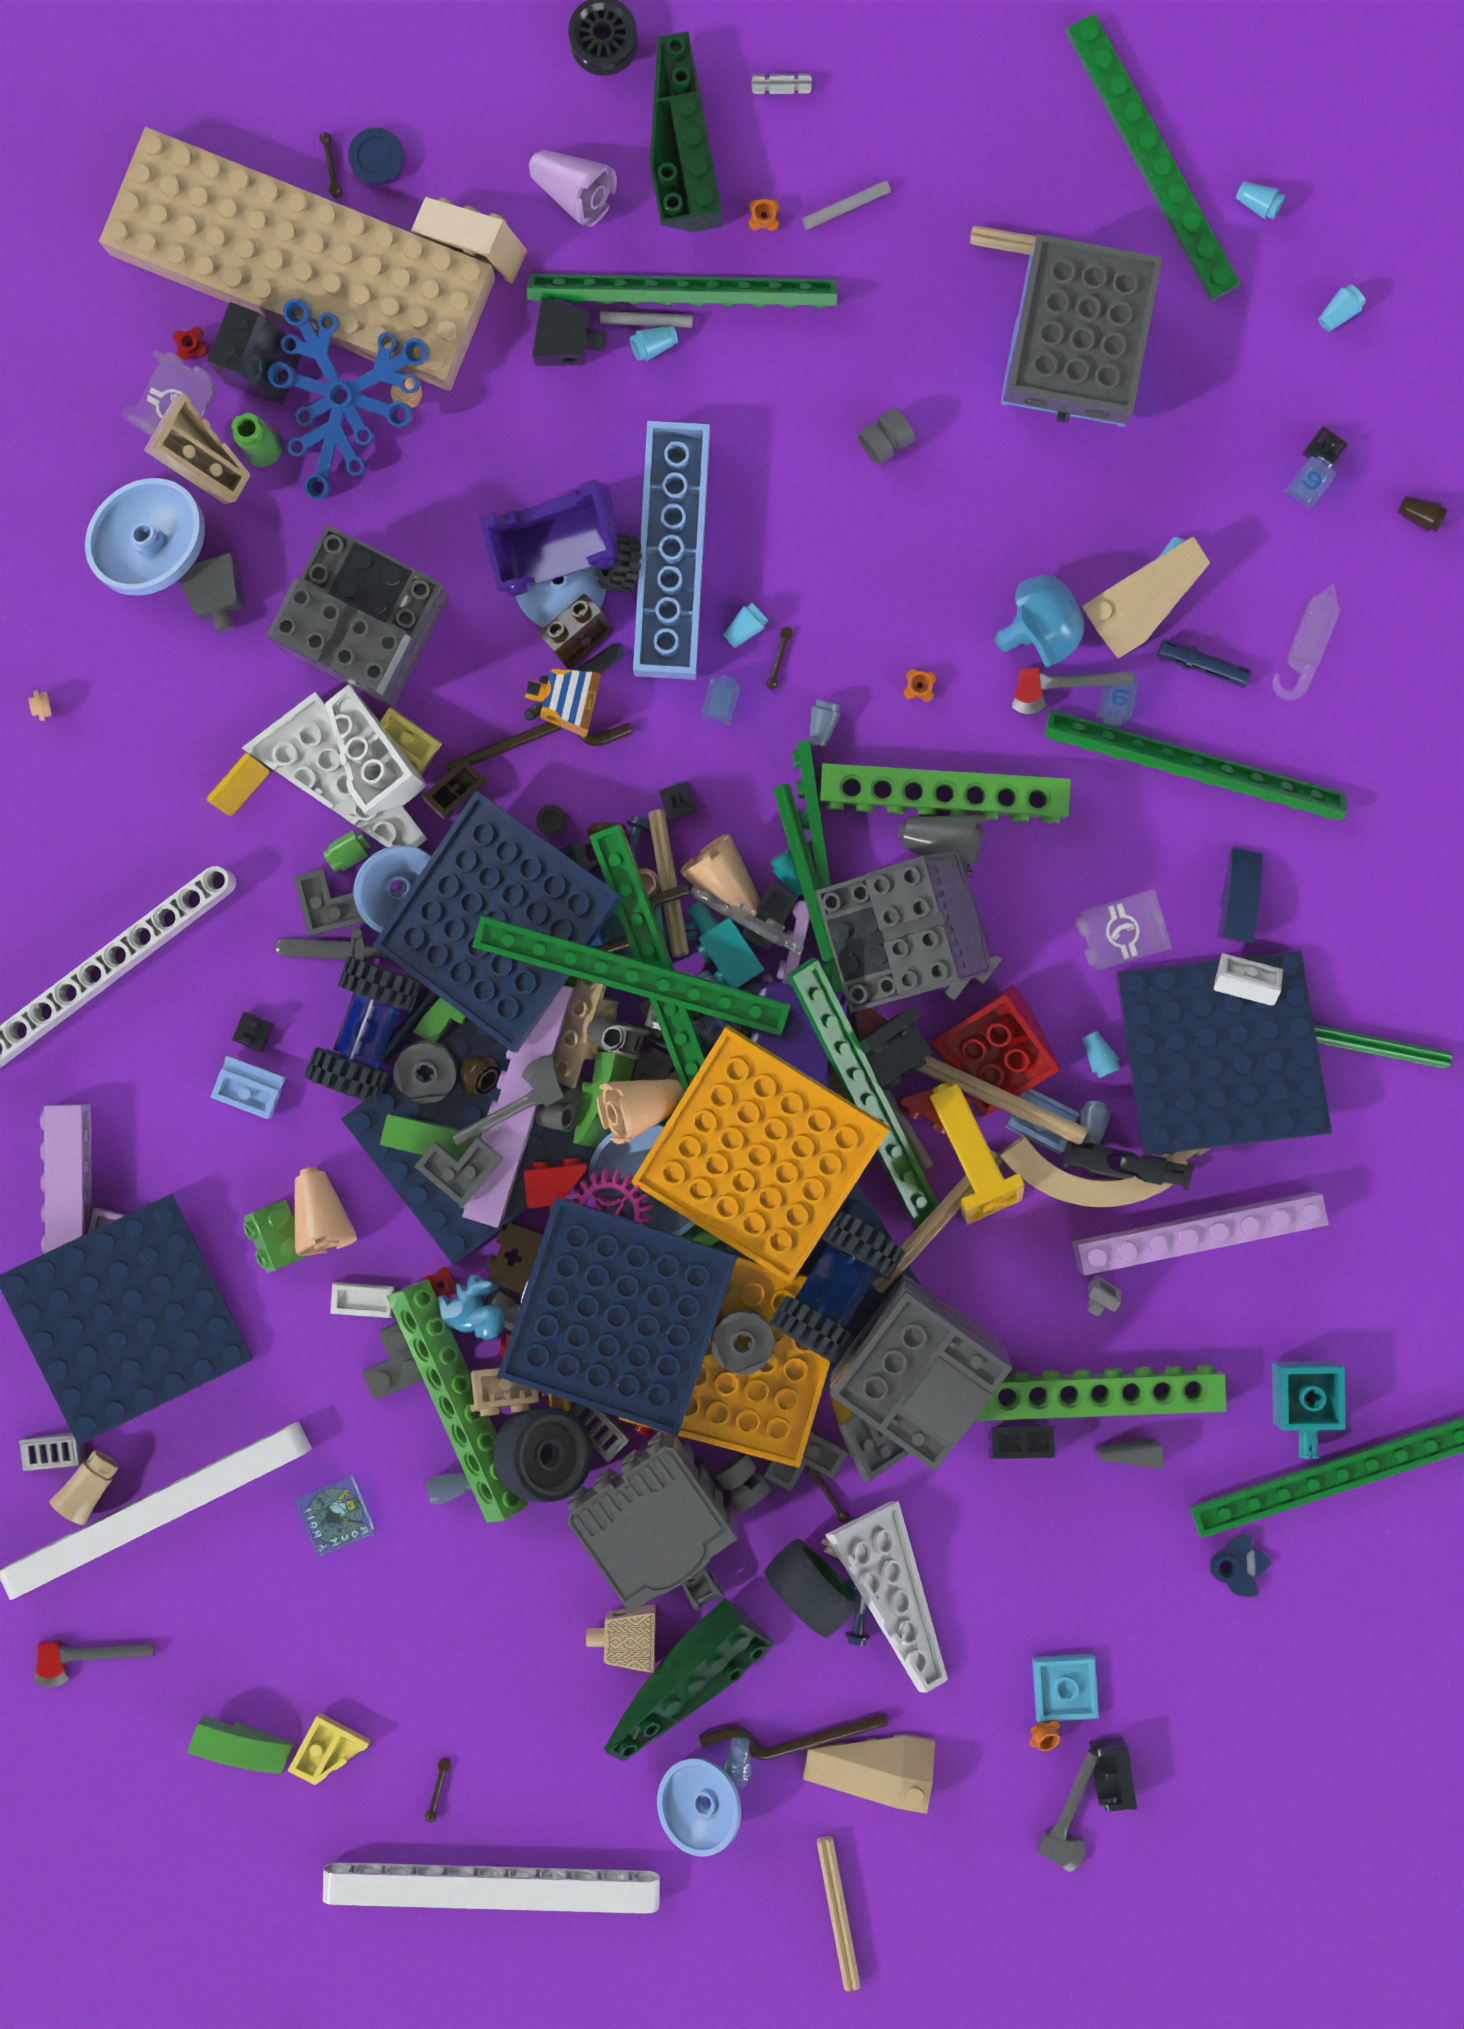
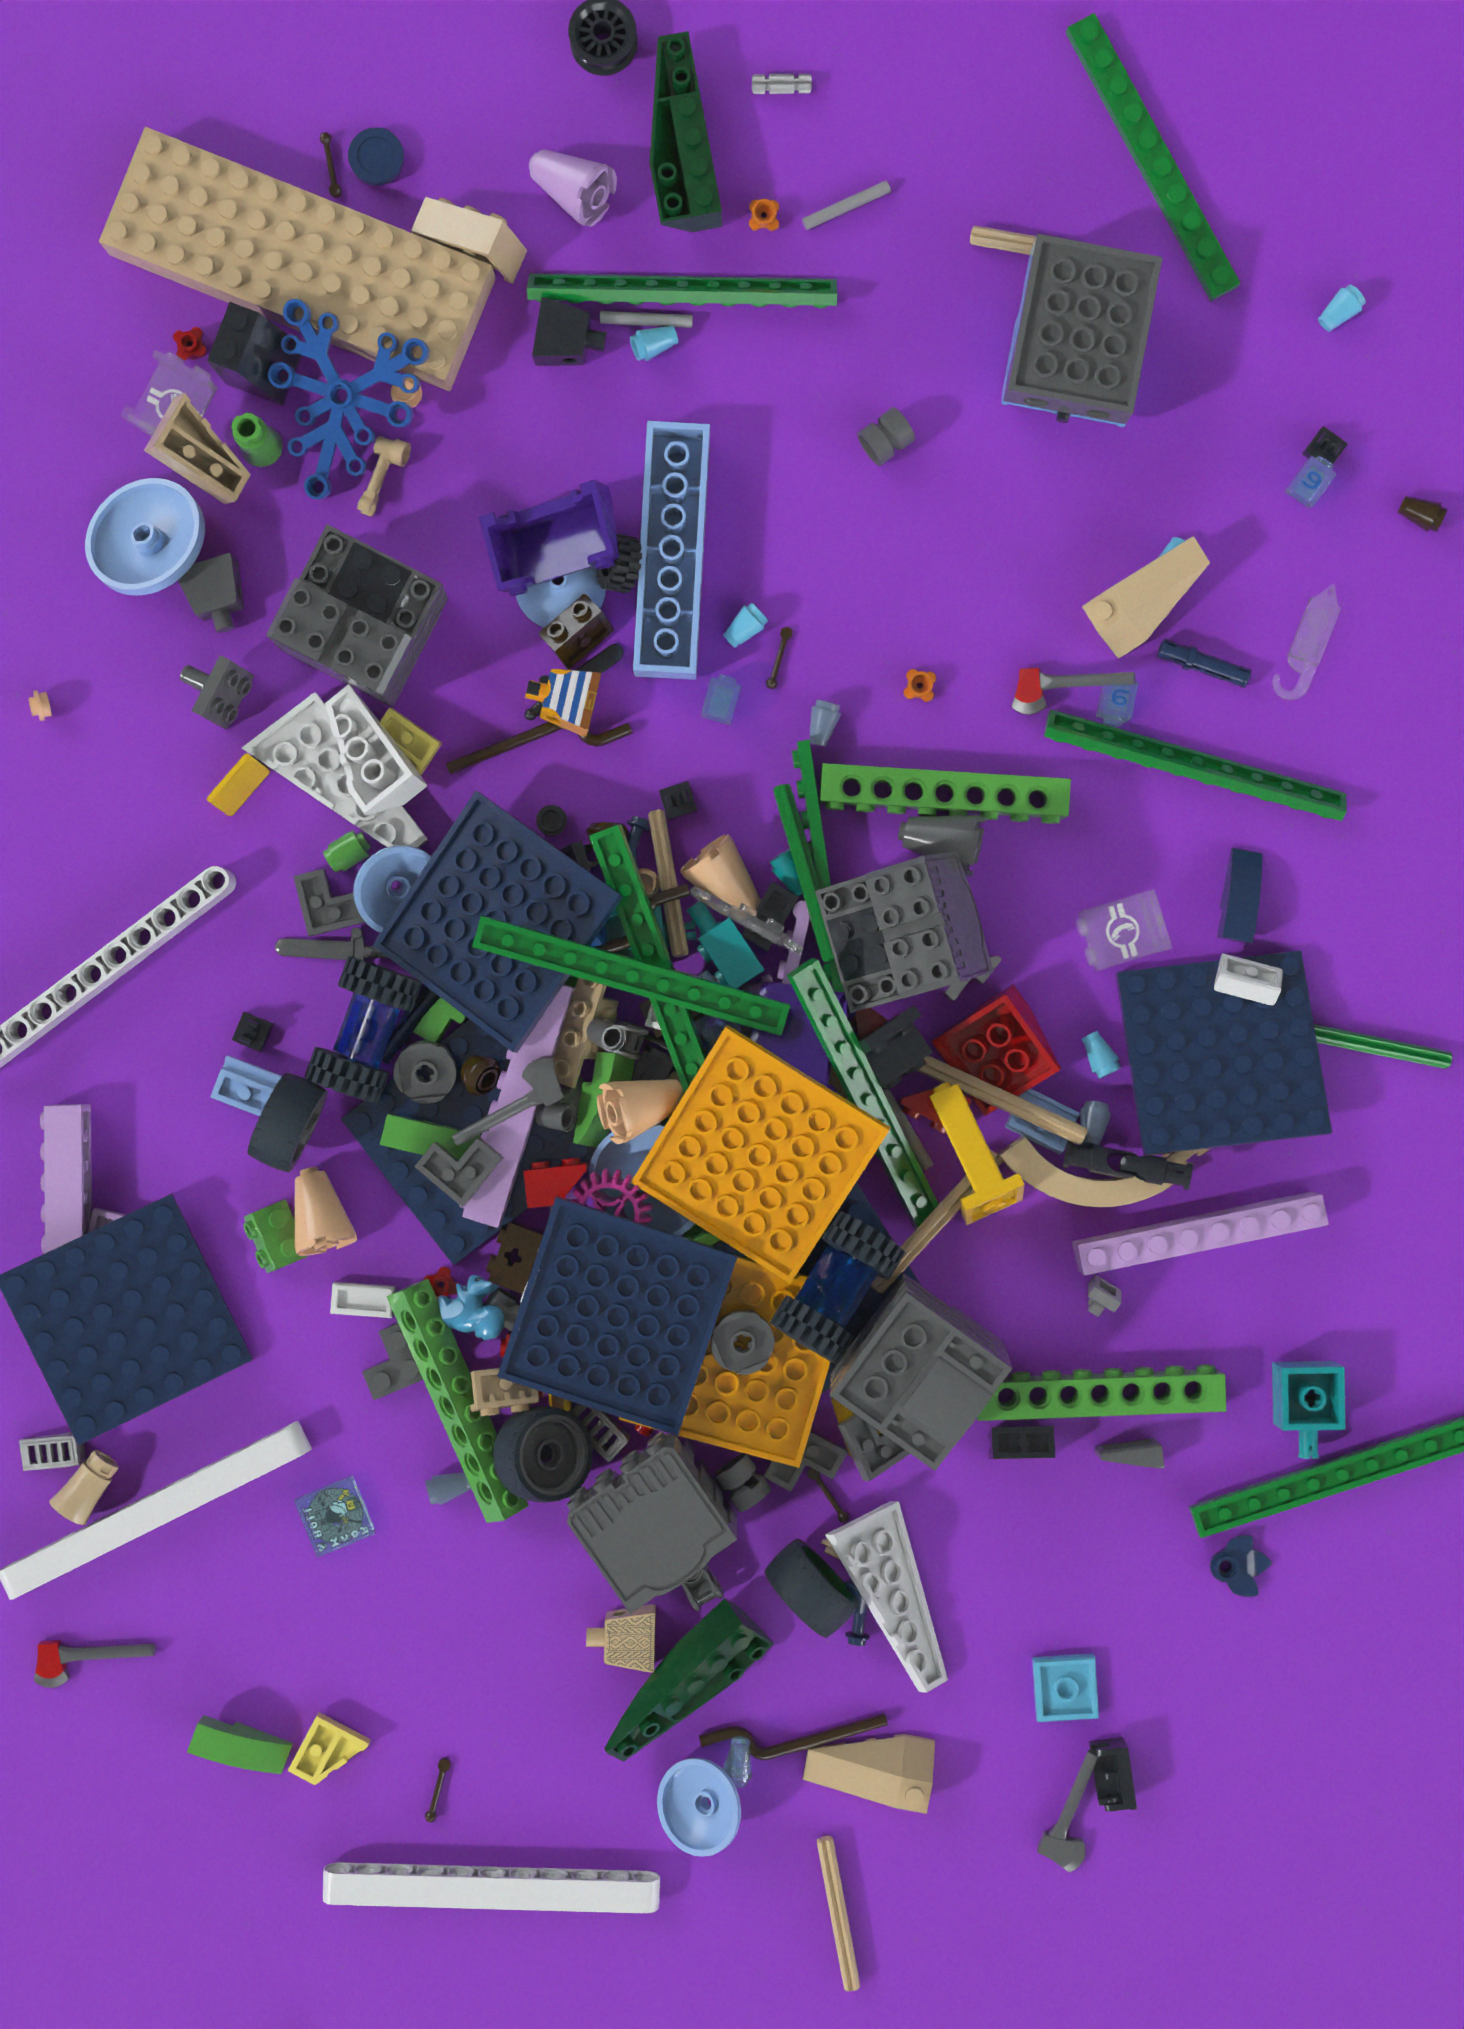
dark brown slope [421,759,487,820] -> none
dark azure piece [995,575,1084,668] -> none
orange plate [1029,1720,1060,1751] -> none
medium azure cone [1236,181,1285,220] -> none
none -> dark grey plate [180,655,255,730]
none -> black wheel [247,1073,328,1173]
none -> tan brick [357,436,411,517]

